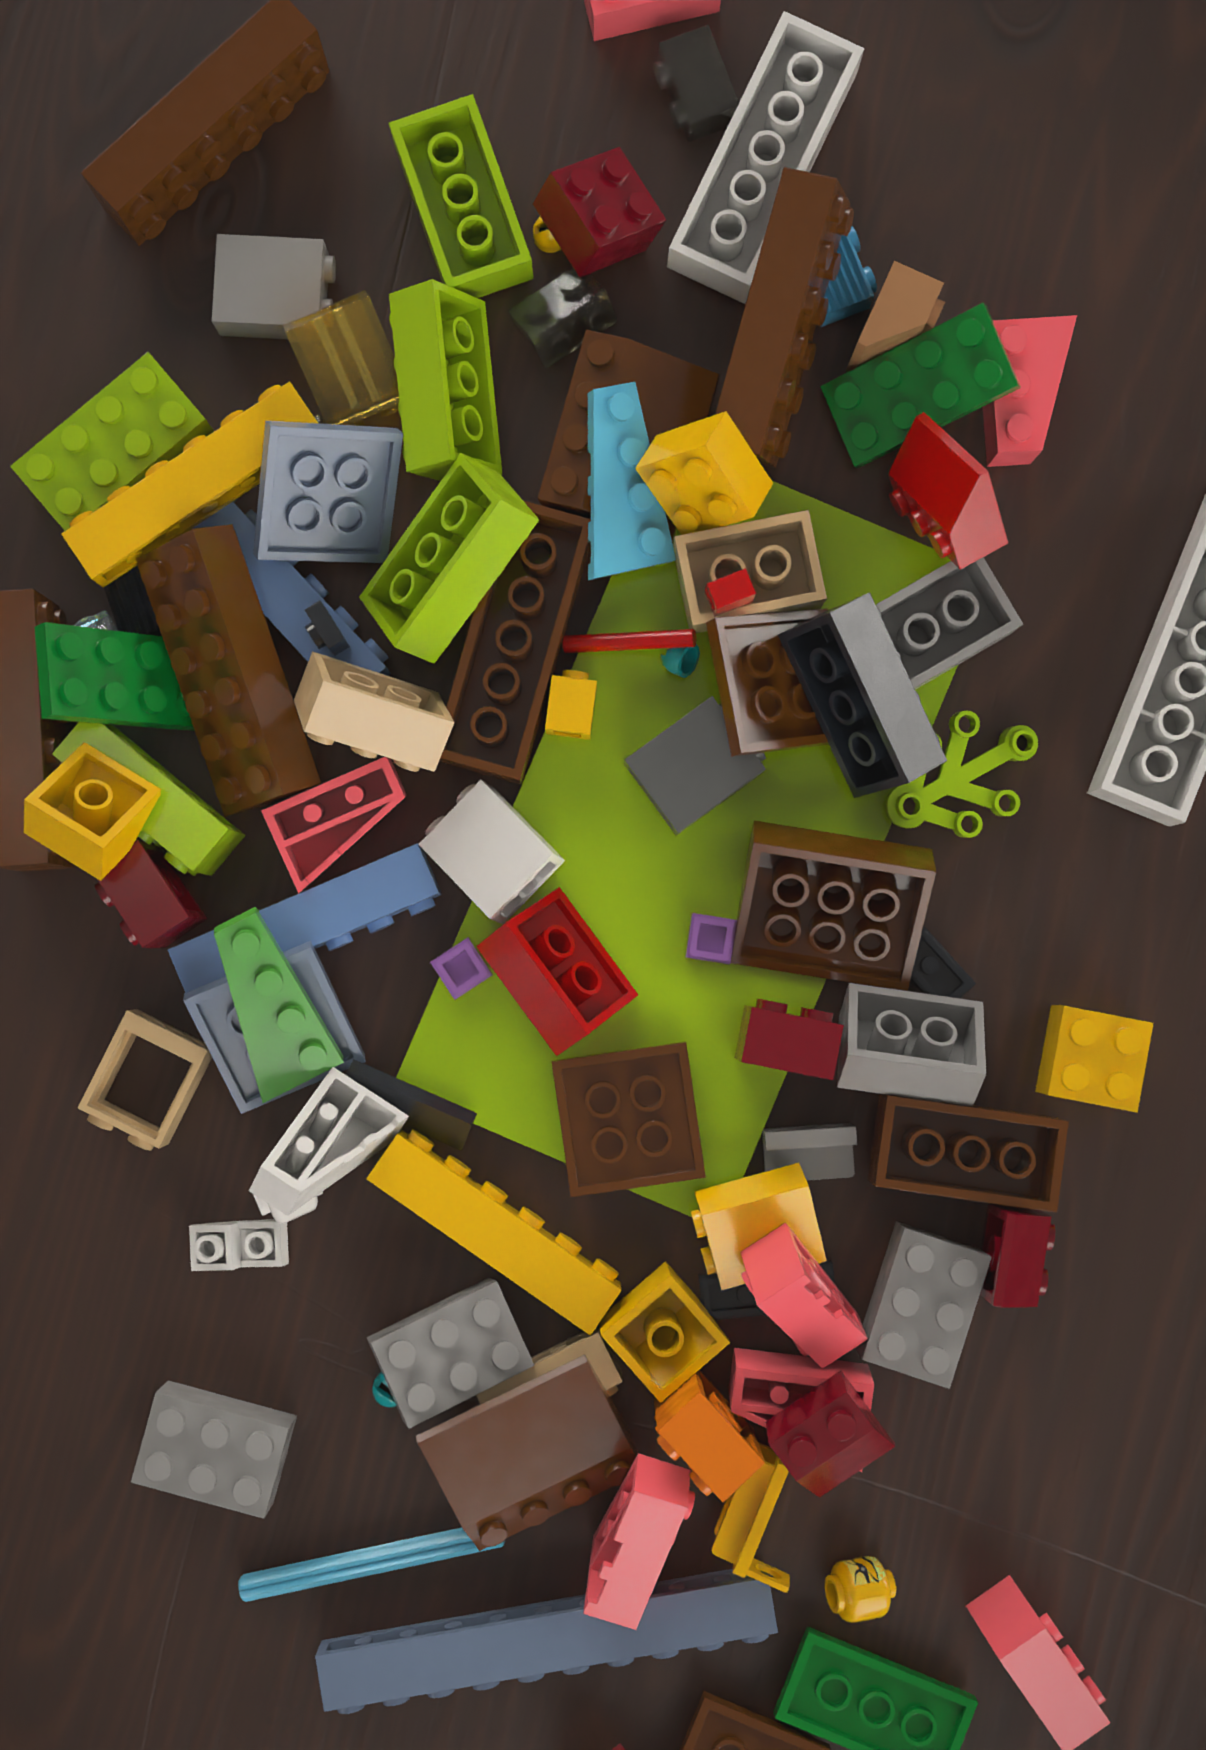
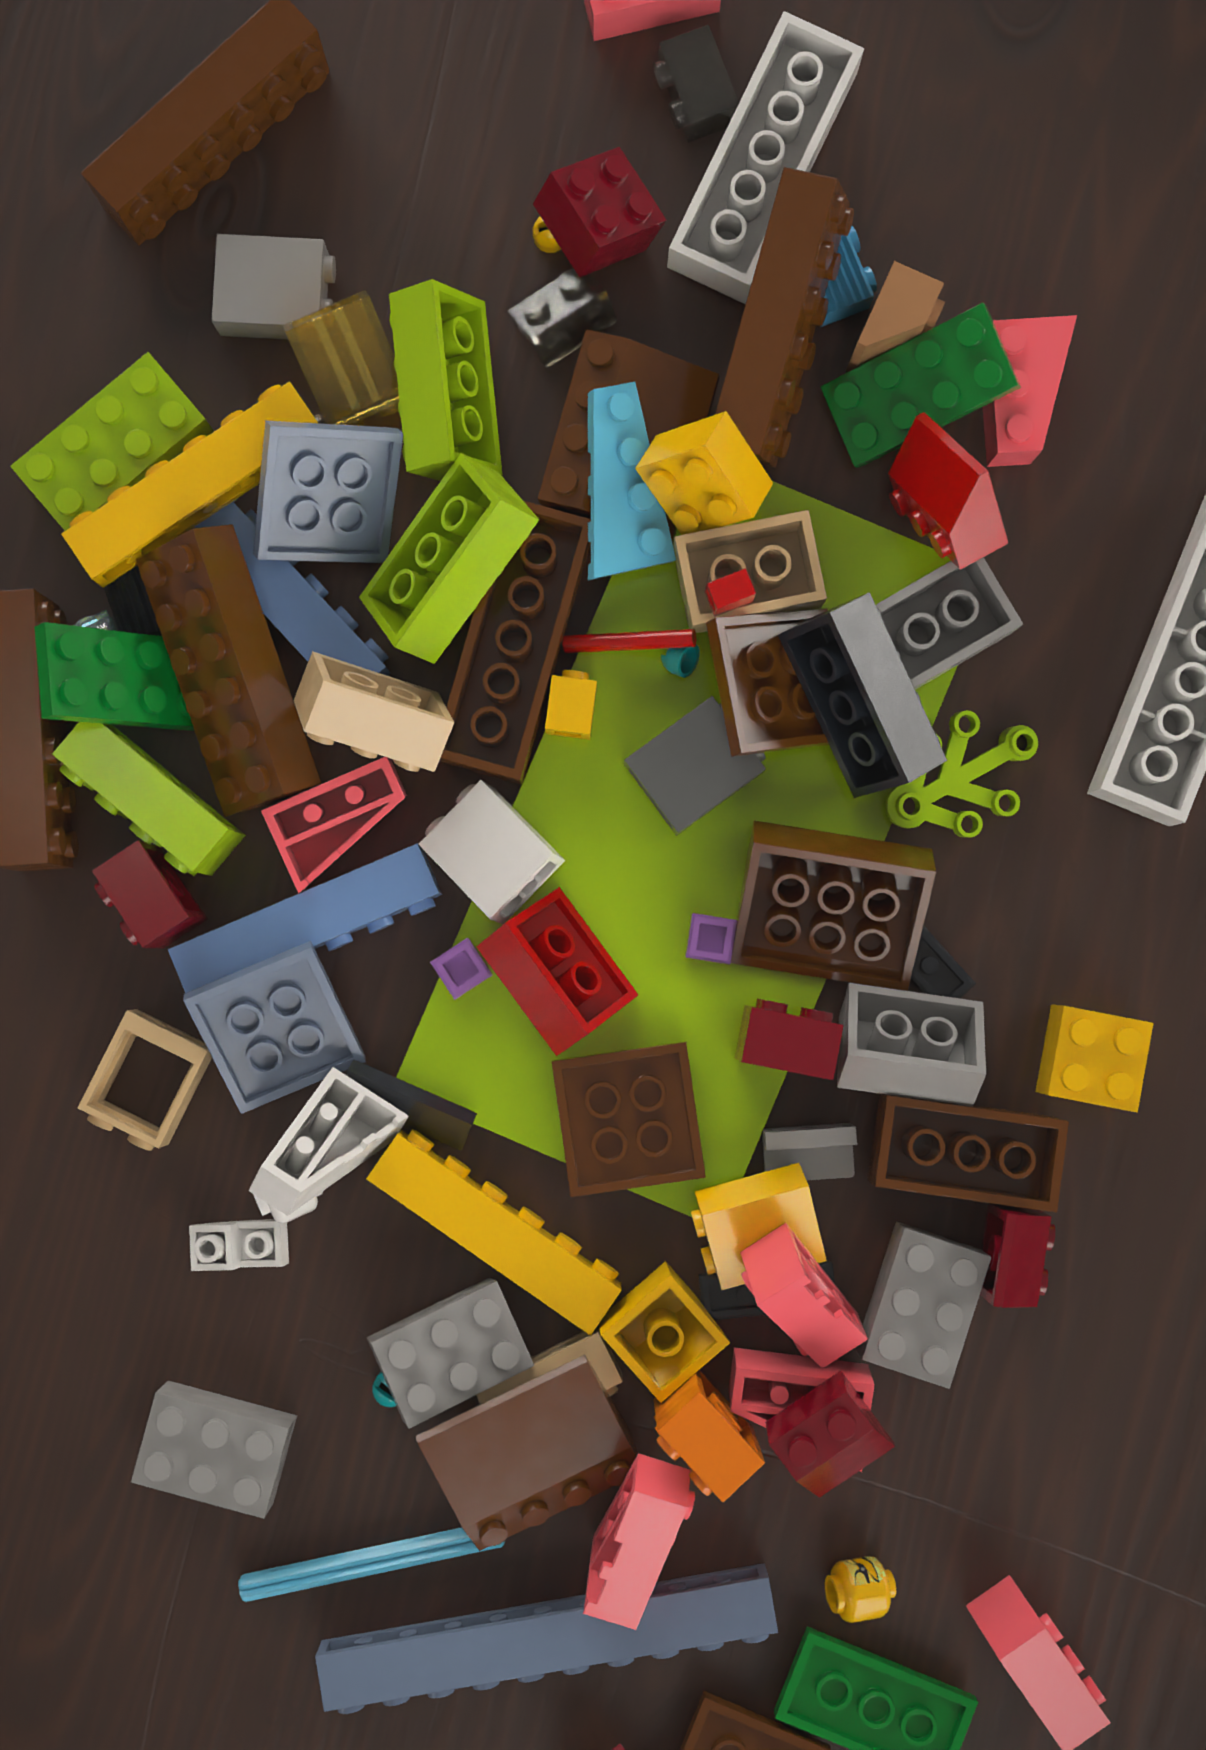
yellow slope [24,742,161,881] -> none
bright green wing [214,907,344,1103] -> none
black plate [305,601,350,656] -> none
lime brick [389,94,534,298] -> none
yellow piece [712,1442,790,1593] -> none

